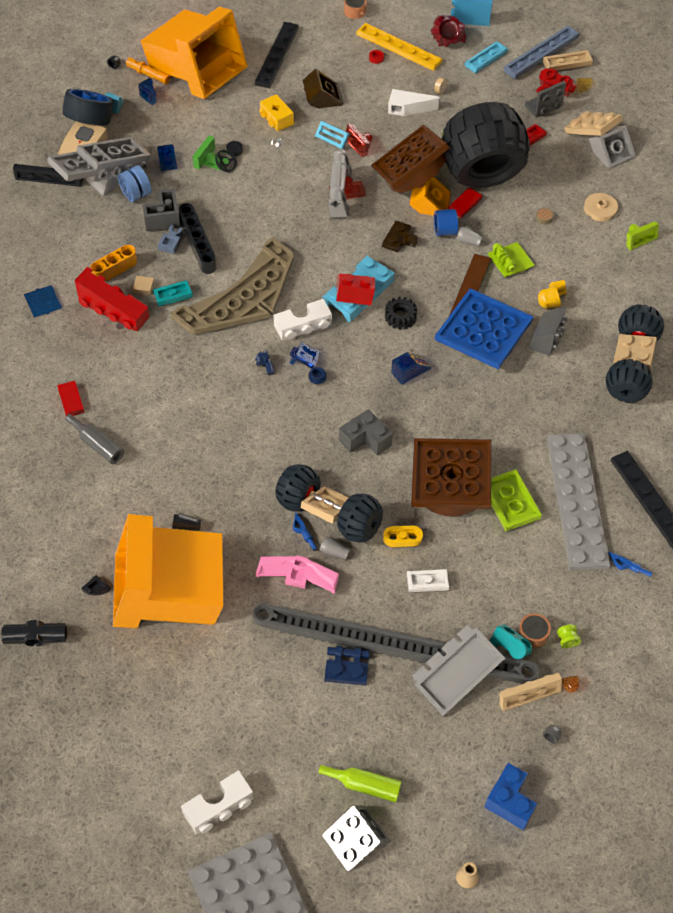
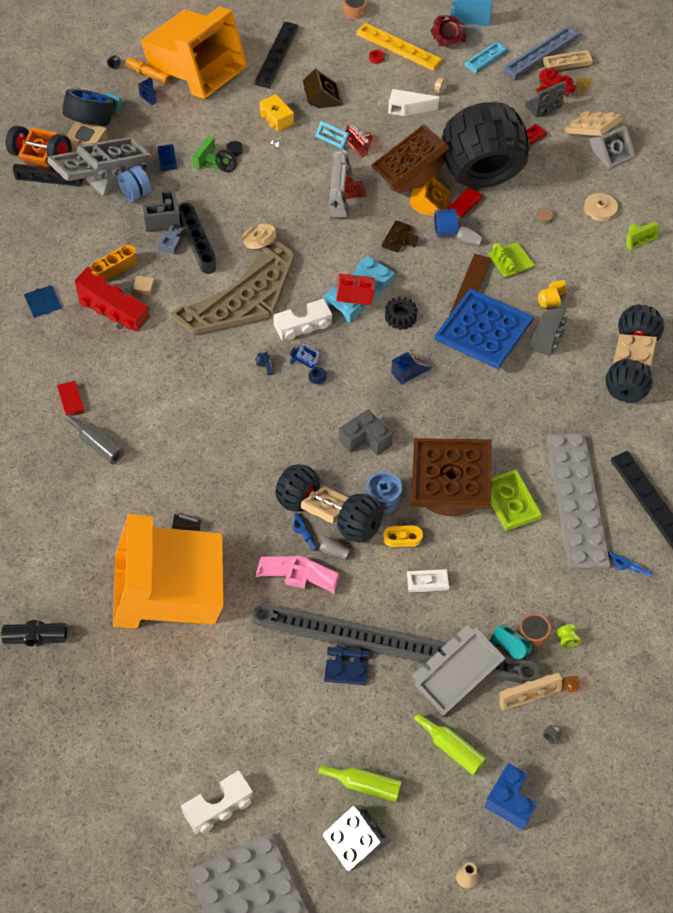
black tile [81,575,111,596] -> none
teal plate [153,280,193,307] -> none
none -> brick [5,126,72,168]
none -> tan tile [242,224,276,249]
none -> medium blue wheel [366,472,402,514]
none -> lime piece [414,713,487,776]

